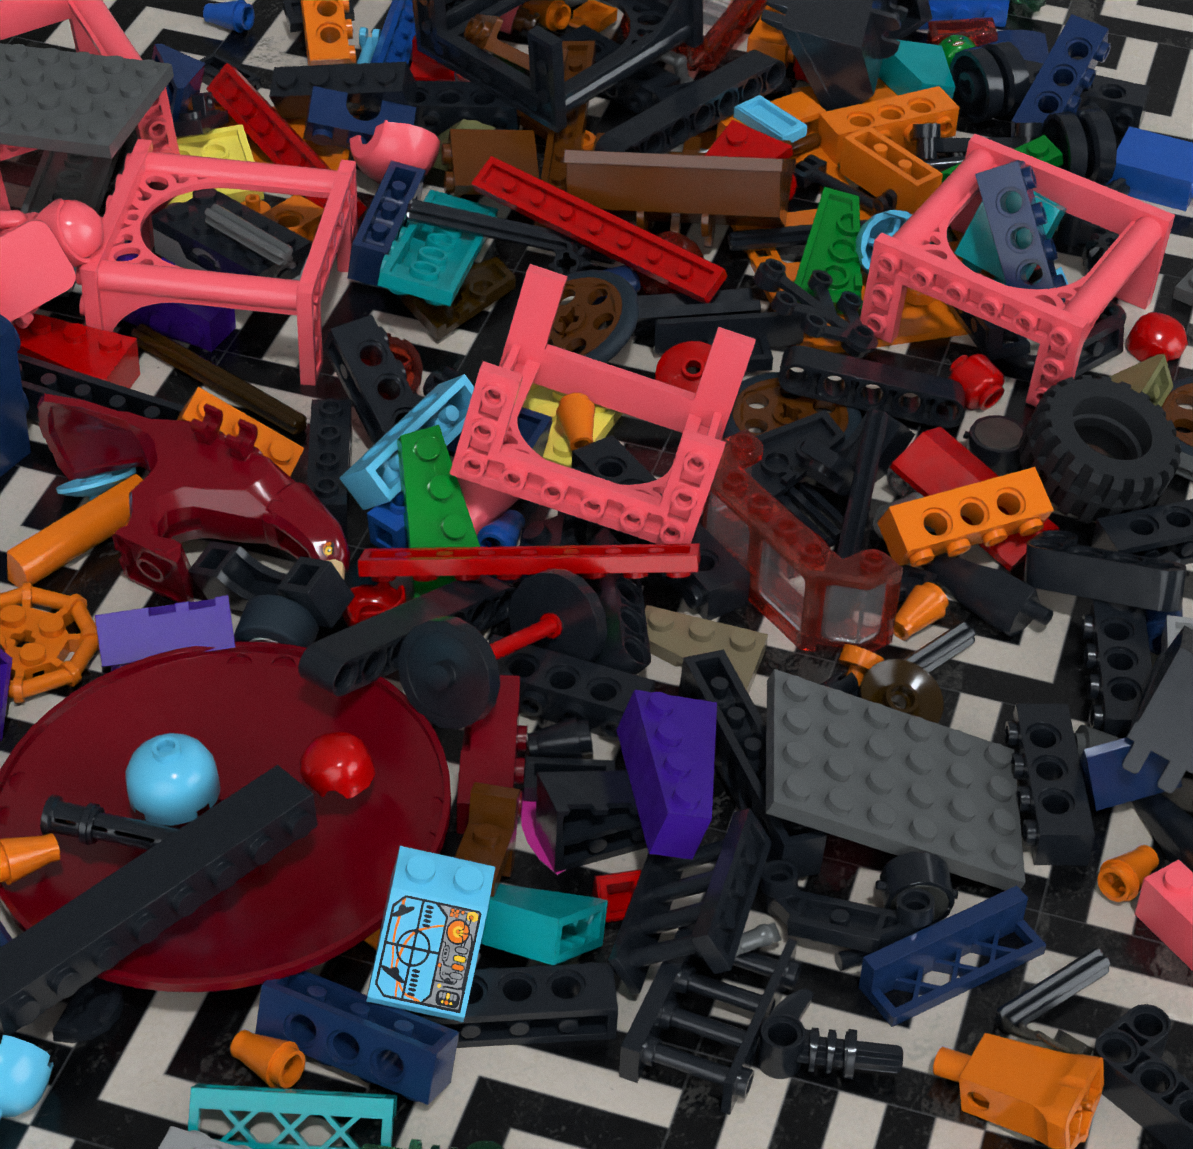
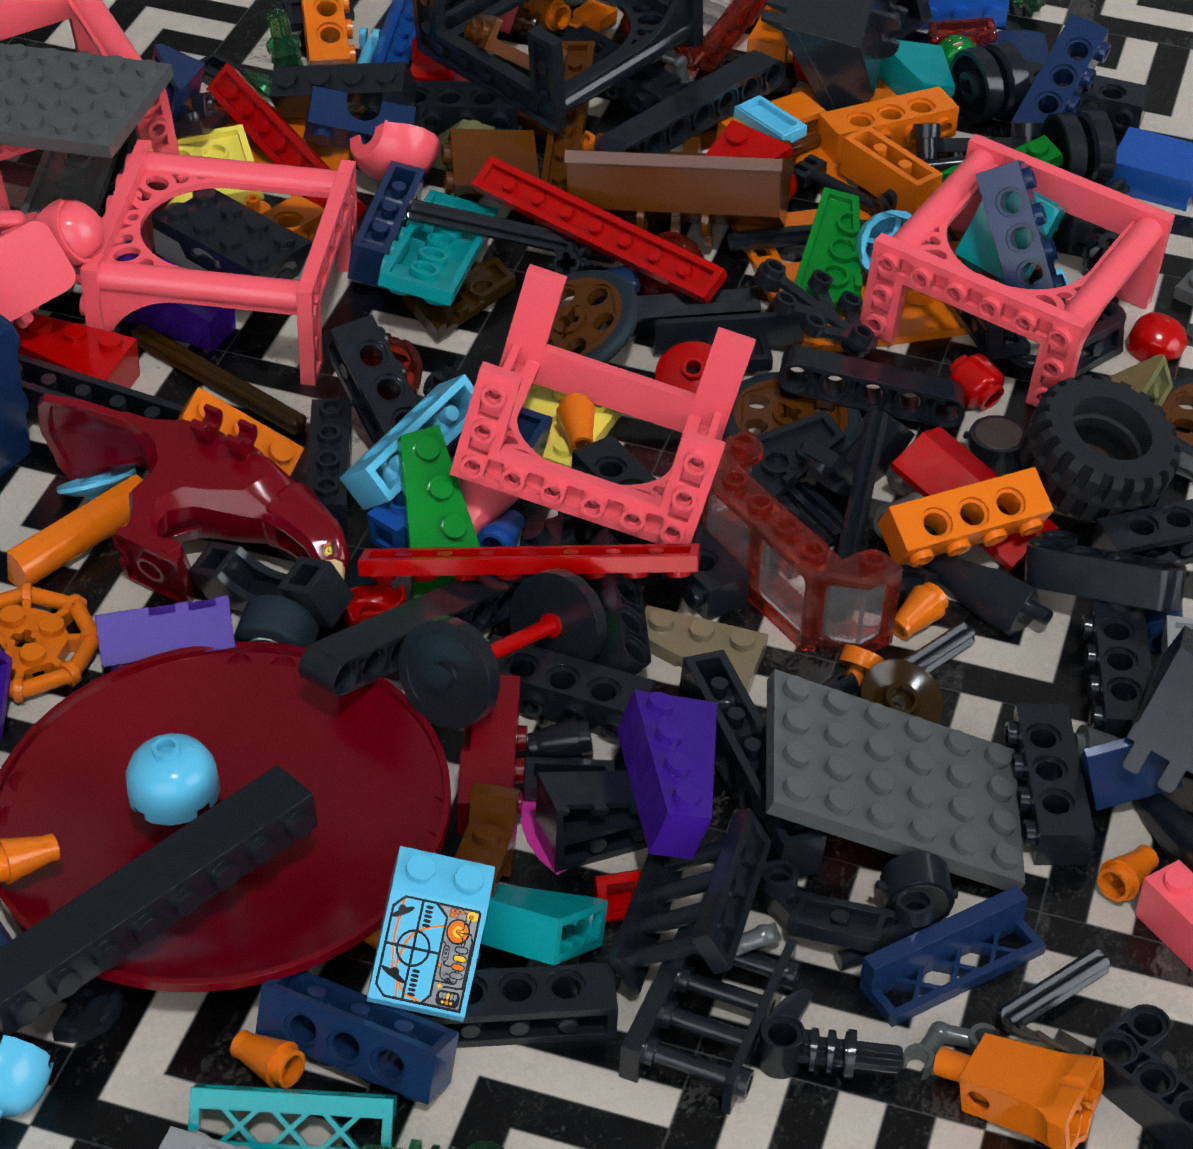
black pin [40,794,179,851] -> none
blue cone [203,0,255,33] -> none
dark grey axle [204,204,293,267] -> none
red hair [300,732,376,799] -> none
none -> clear green piece [242,9,304,99]
none -> dark grey arm [902,1021,997,1081]

